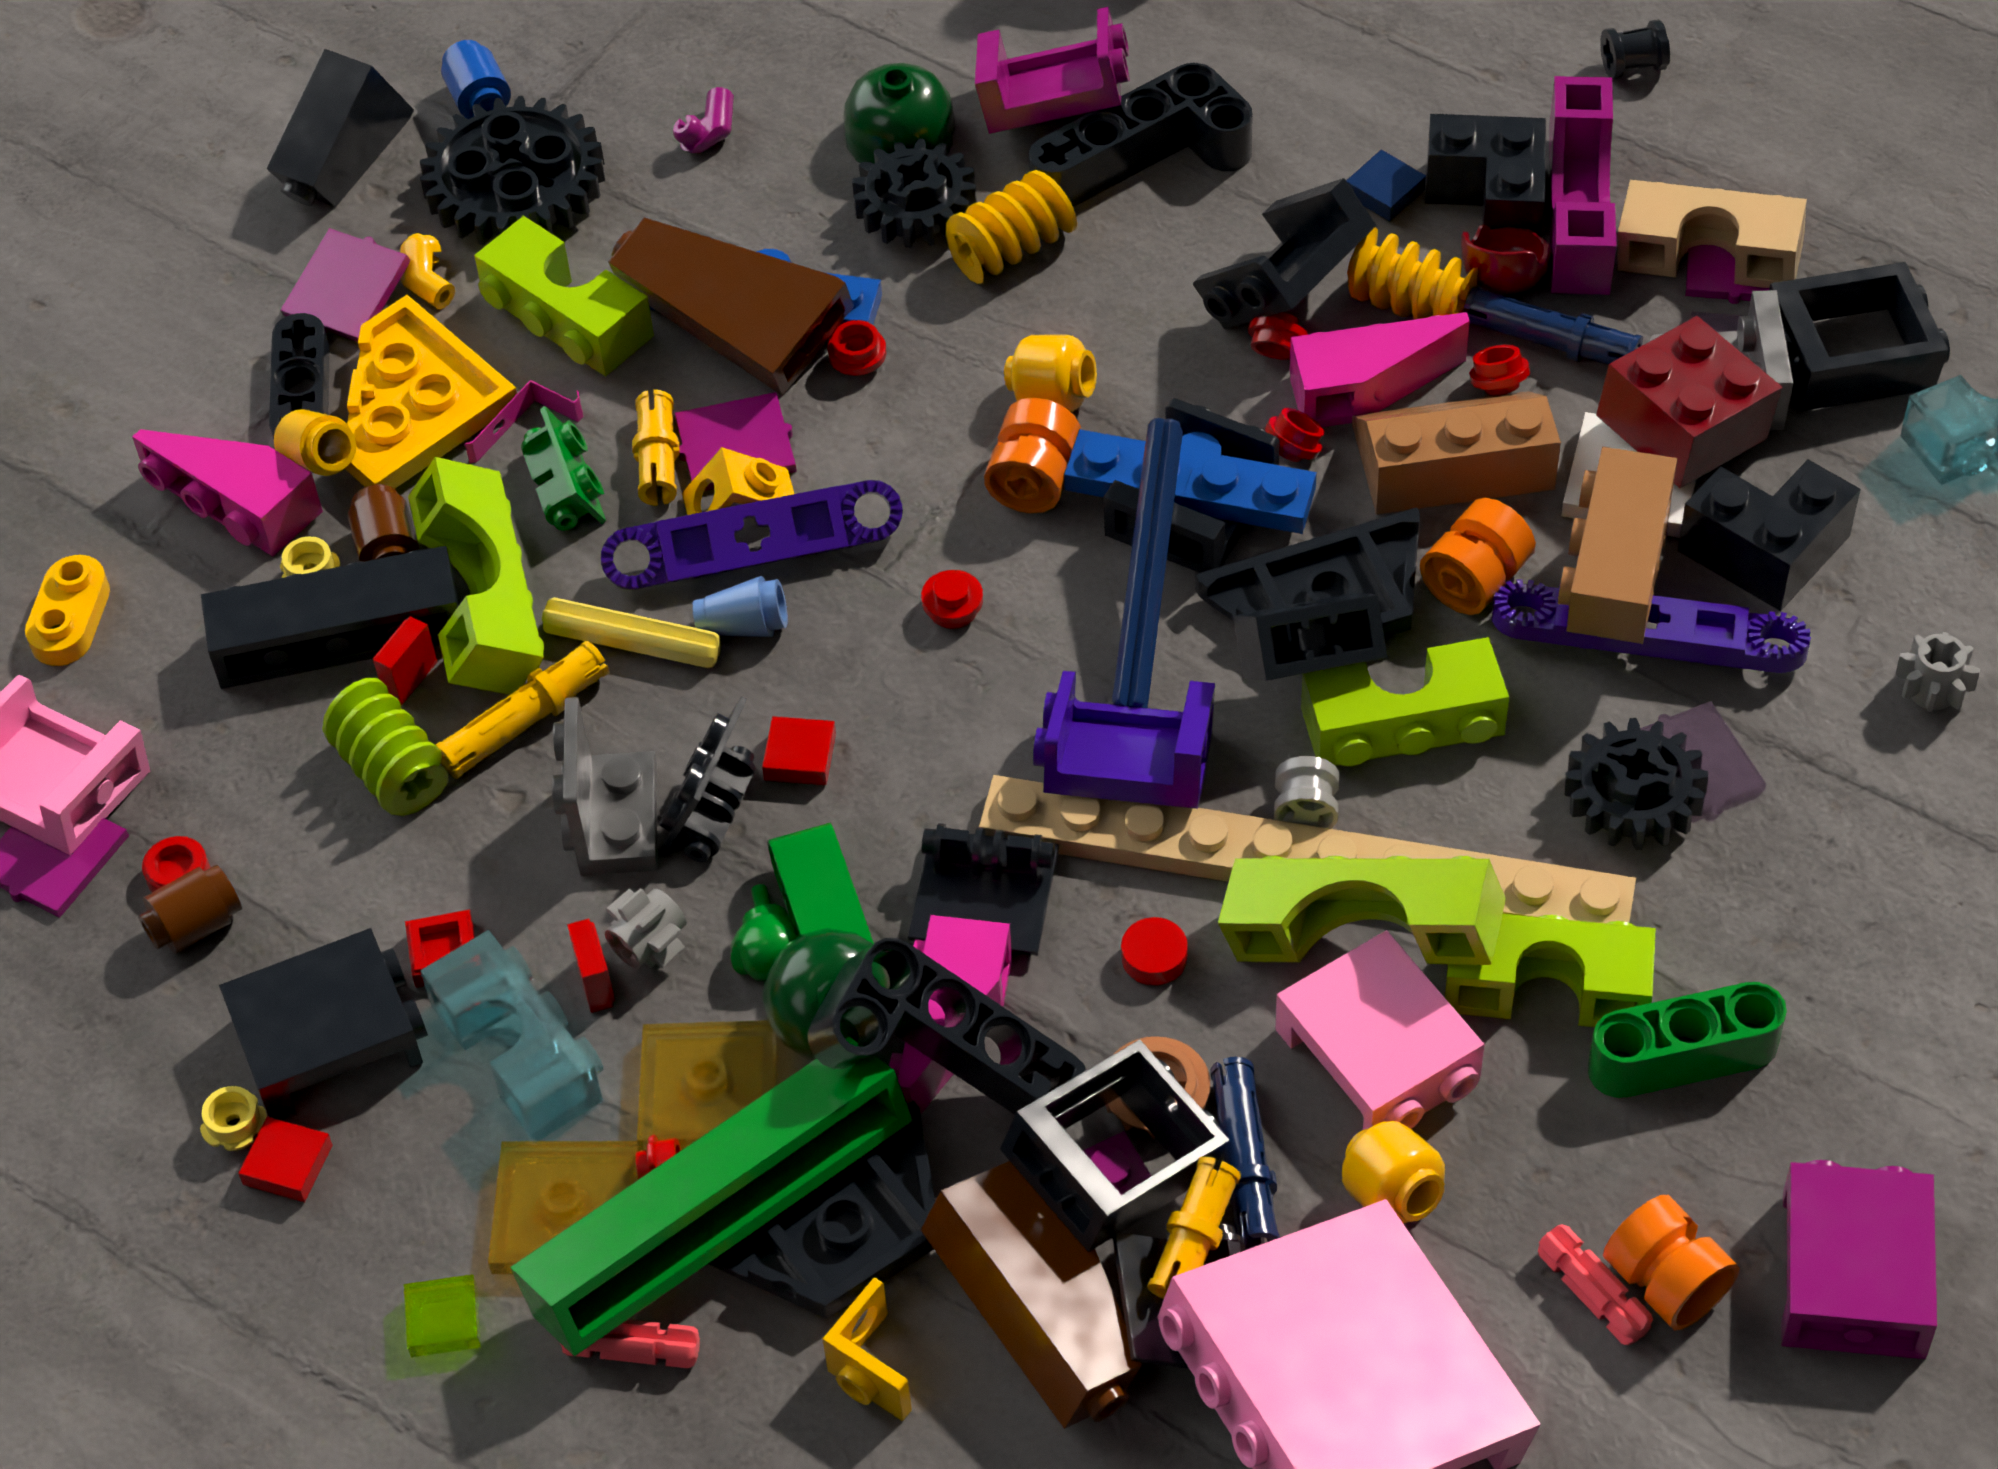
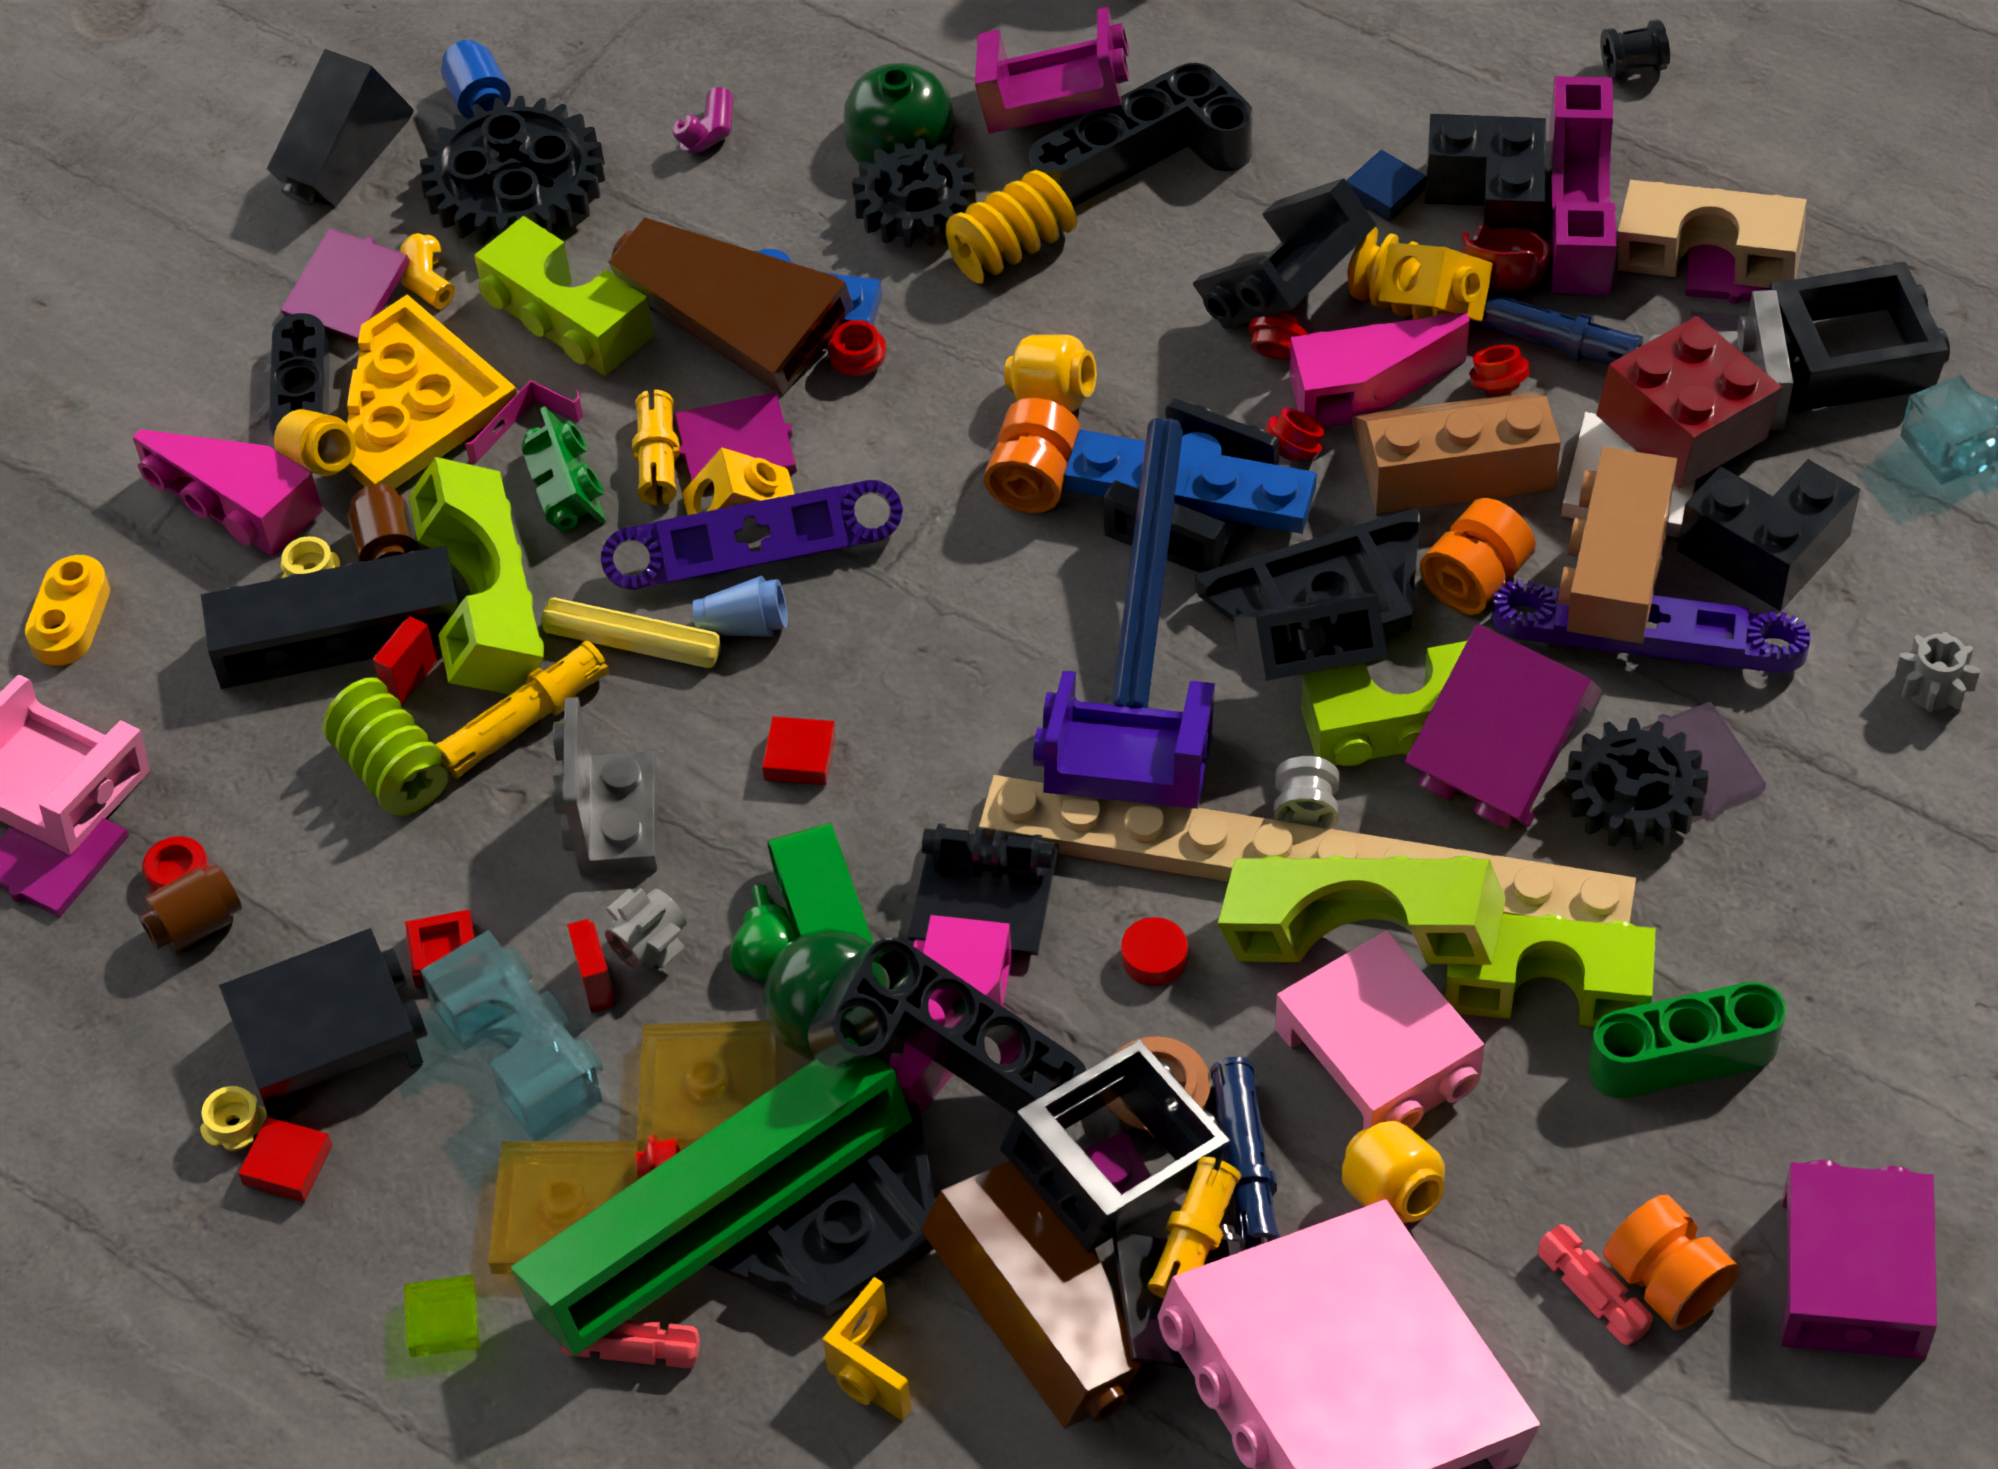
black hinge [659,696,756,862] -> none
red plate [921,570,983,629] -> none
none -> yellow bracket [1379,243,1493,321]
none -> magenta panel [1404,623,1602,830]

